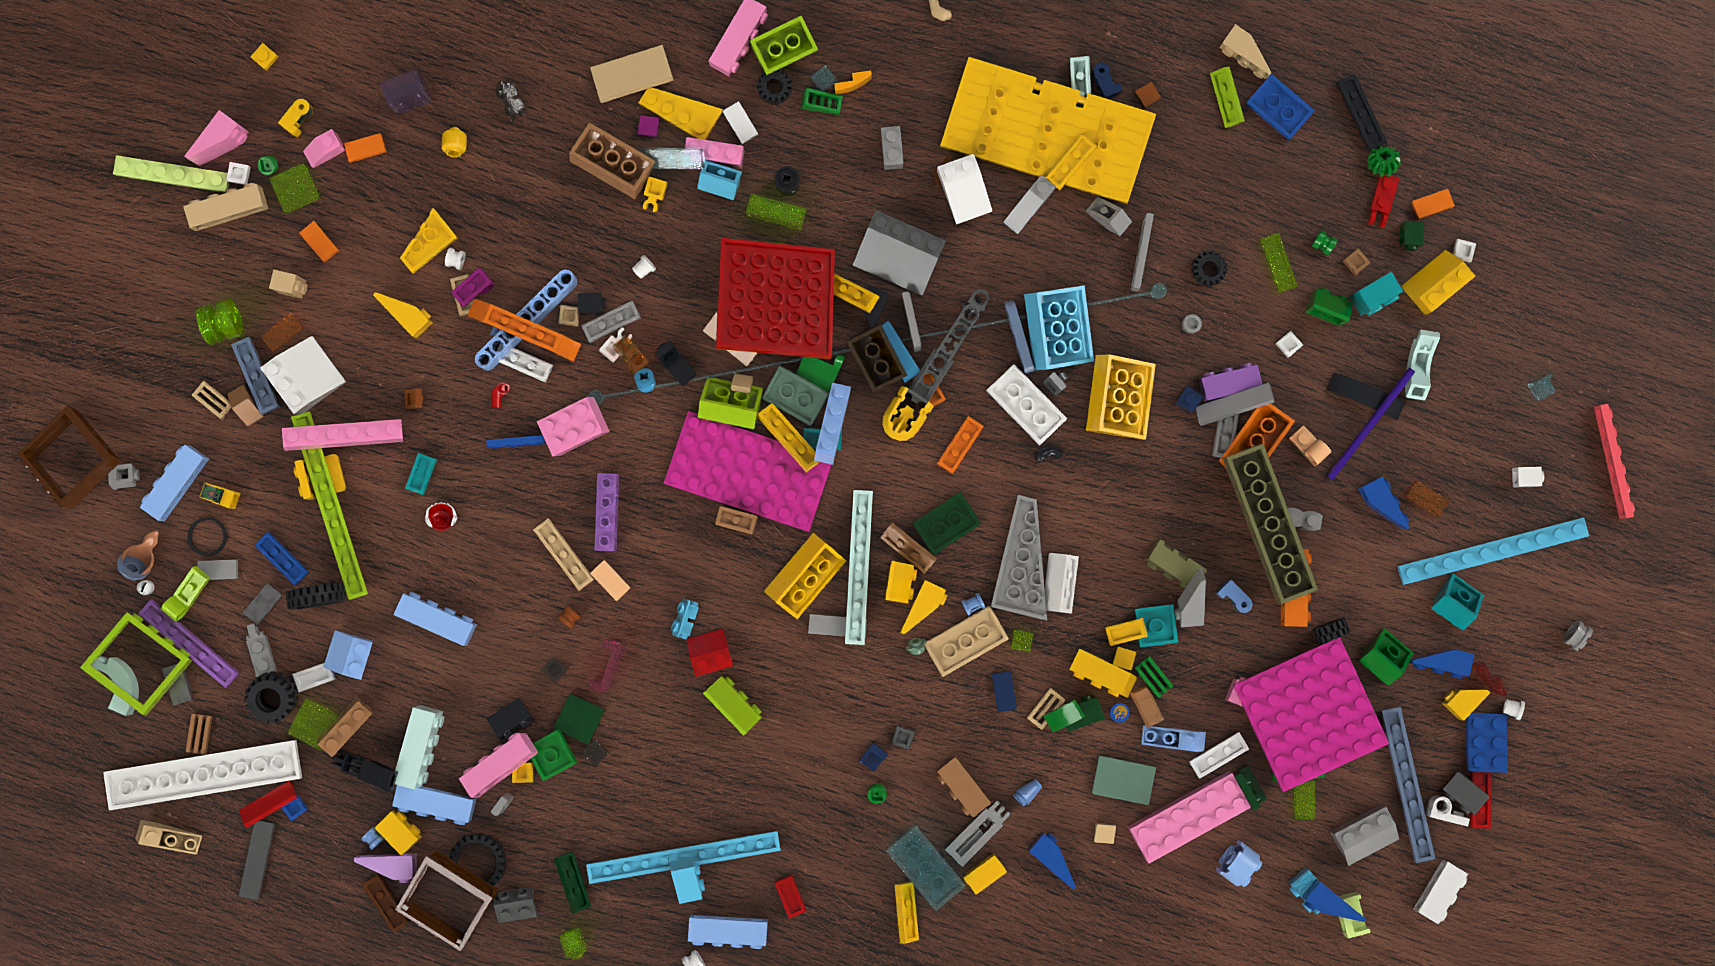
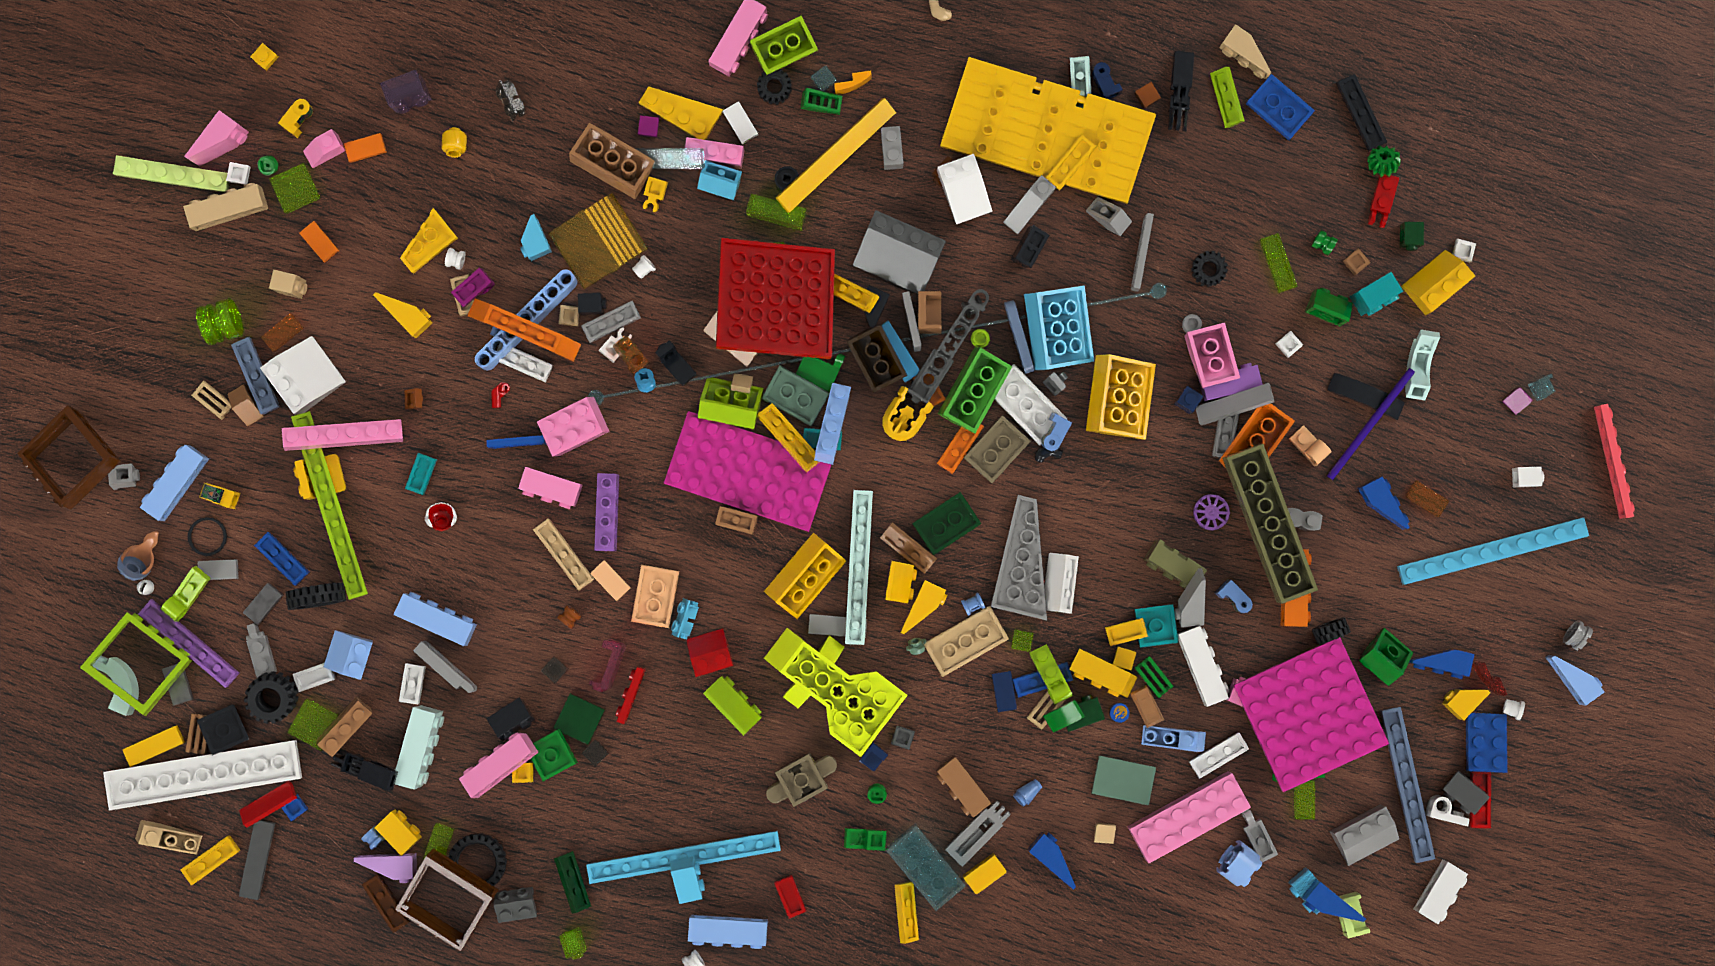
light blue brick [392,785,477,825] -> none
light grey tile [491,792,514,816] -> none
tan tile [590,45,674,103] -> none
dark green bracket [1233,766,1267,811] -> none
orange tile [1411,189,1455,220] -> none
teal slope [1431,573,1484,630] -> none
none -> yellow tile [123,725,185,767]
none -> yellow tile [181,835,241,885]
none -> black plate [197,704,249,756]
none -> white plate [399,663,426,705]
none -> light grey hinge [413,641,477,693]
none -> clear neon green tile [423,823,454,860]
none -> bright pink brick [518,467,583,509]
none -> medium azure slope [520,214,552,261]
none -> clear yellow piece [549,193,648,289]
none -> red plate [615,666,646,724]
none -> light nougat tile [631,565,680,628]
none -> neon yellow piece [764,628,907,757]
none -> dark tan brick [766,752,837,807]
none -> yellow tile [776,98,896,213]
none -> green slope [844,828,887,851]
none -> medium nougat panel [918,291,942,334]
none -> bright green slope [938,347,1012,433]
none -> dark tan plate [964,415,1031,484]
none -> lime plate [971,329,990,348]
none -> black hinge [1010,225,1050,268]
none -> blue tile [1012,662,1073,698]
none -> lime plate [1029,644,1072,704]
none -> medium blue leg [1041,413,1072,451]
none -> black arm [1168,51,1194,132]
none -> white brick [1177,626,1230,707]
none -> bright pink slope [1184,323,1240,388]
none -> medium lavender wheel [1193,494,1230,530]
none -> light grey plate [1242,809,1278,862]
none -> slope [1502,387,1533,415]
none -> light blue slope [1545,655,1604,706]

